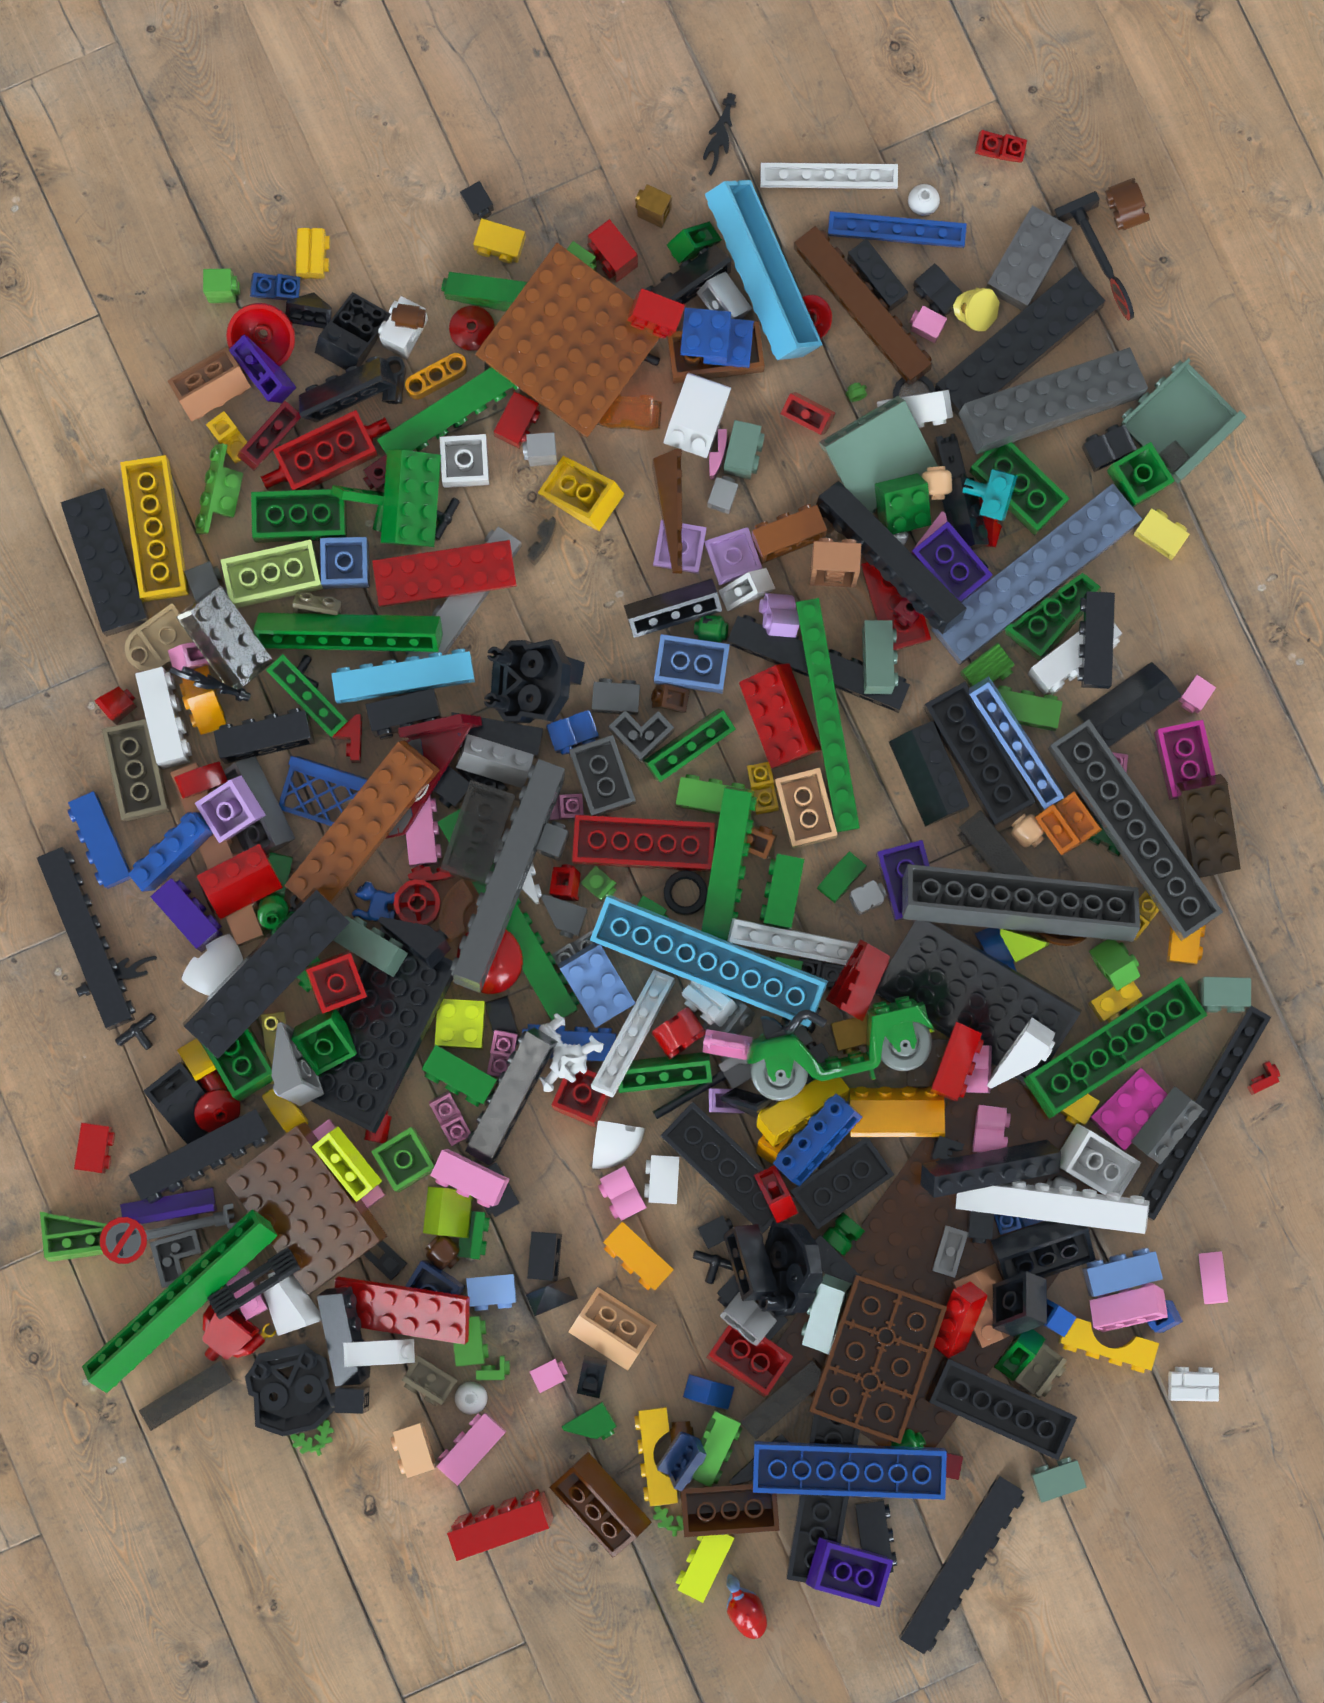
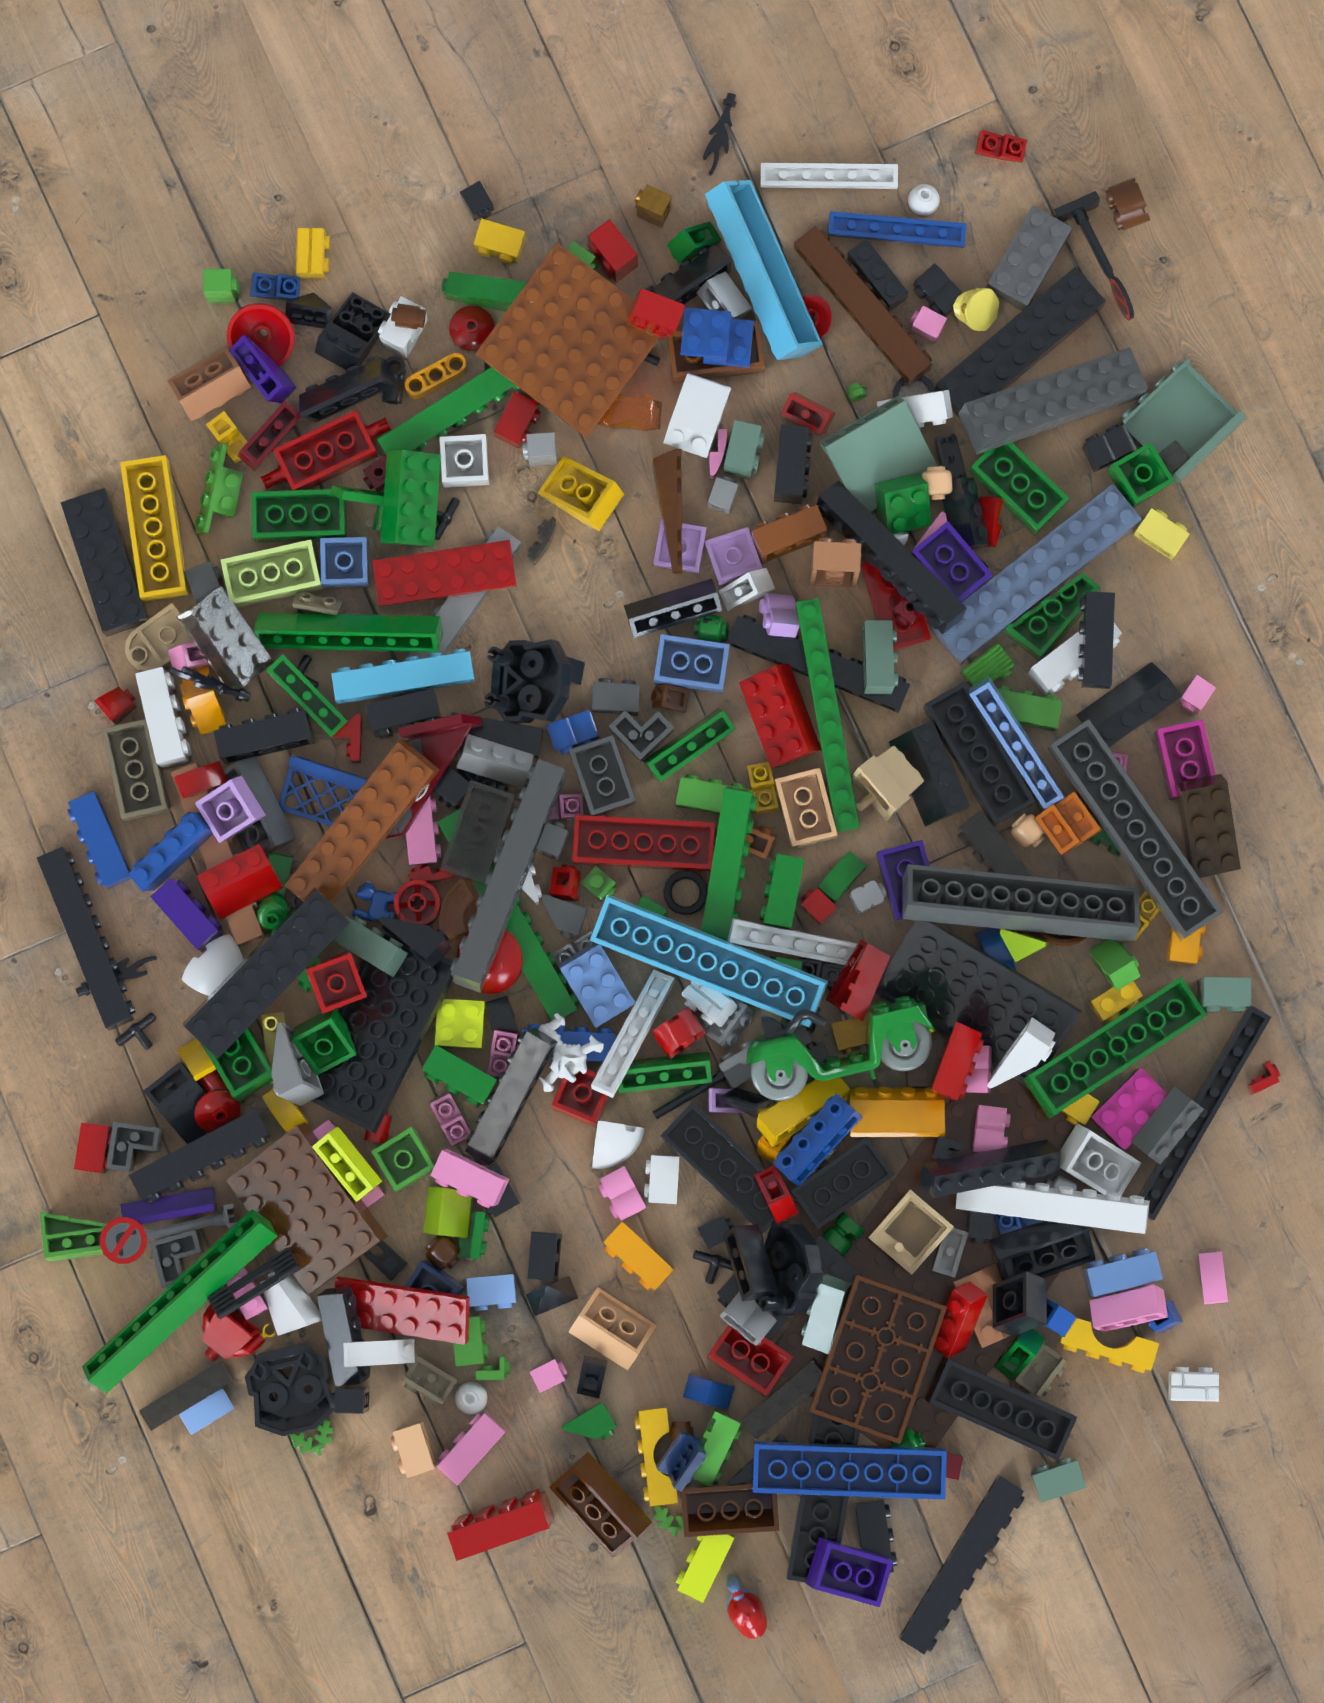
bright pink hinge [702,1029,753,1060] -> none
teal brick [963,469,1017,521] -> none
none -> dark grey brick [106,1122,164,1172]
none -> light blue slope [179,1388,234,1435]
none -> black brick [774,424,813,504]
none -> red brick [800,888,837,925]
none -> tan piece [851,746,924,822]
none -> tan piece [868,1190,954,1275]

